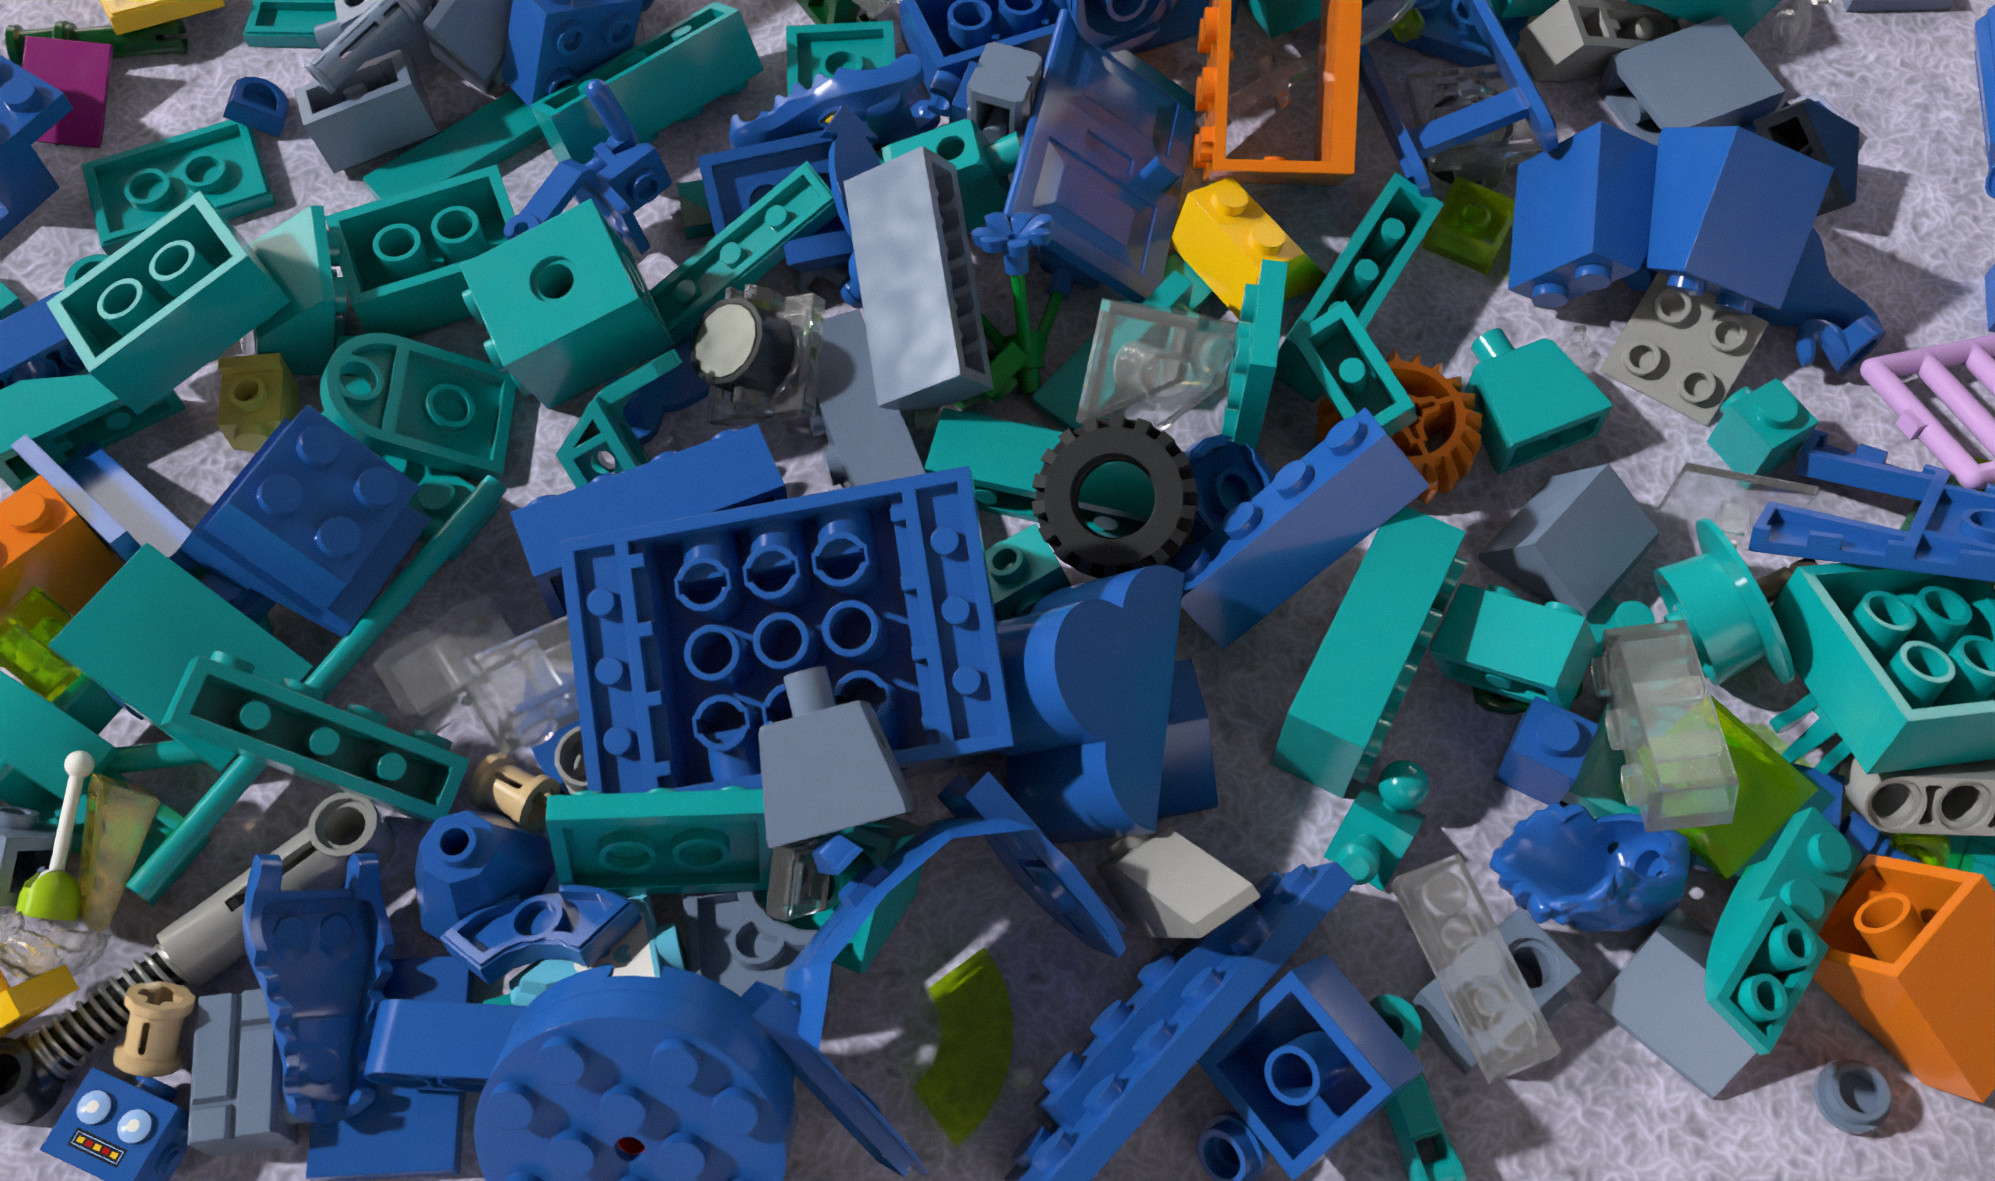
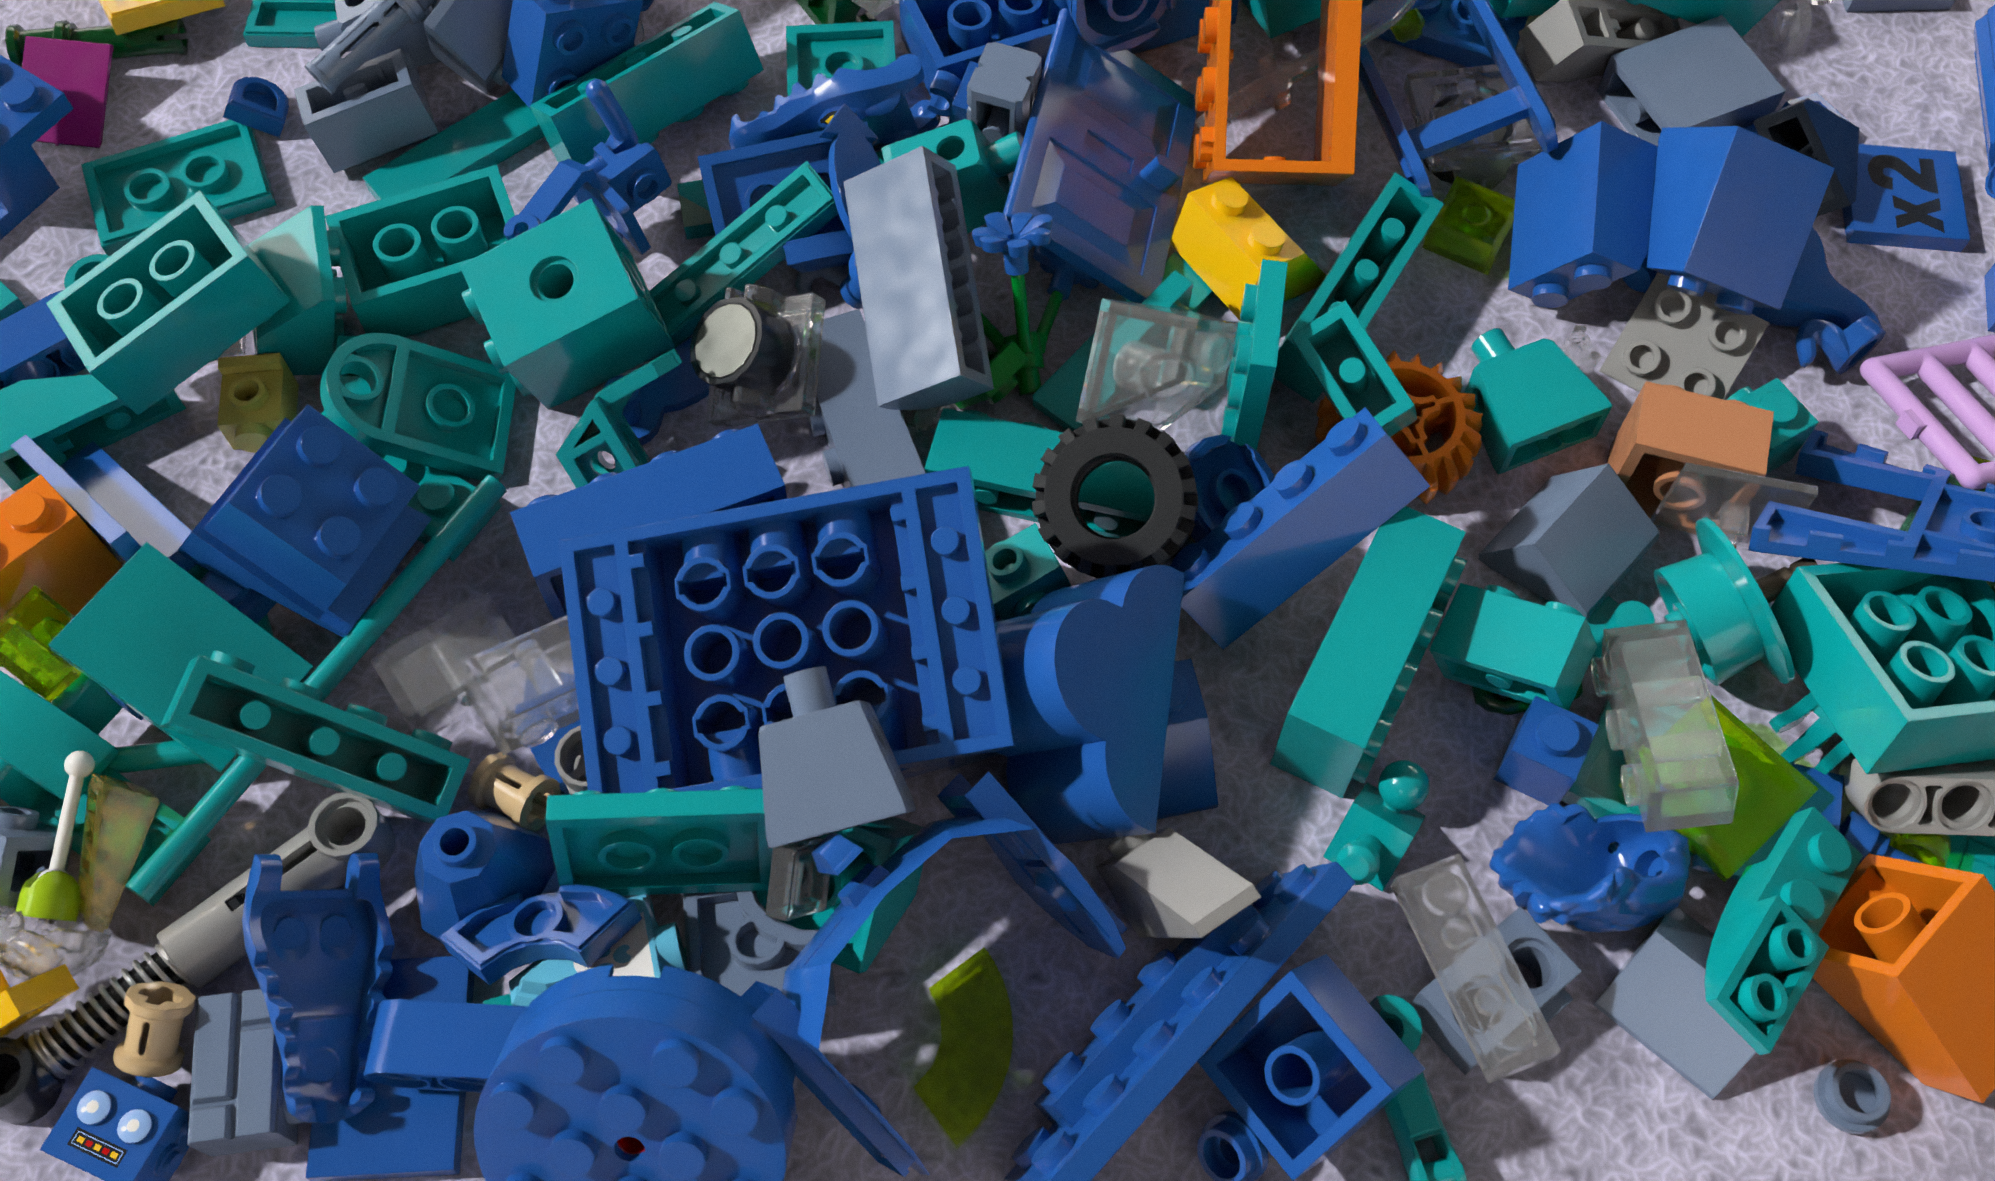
none -> nougat brick [1607,381,1774,533]
none -> blue tile [1842,144,1970,252]

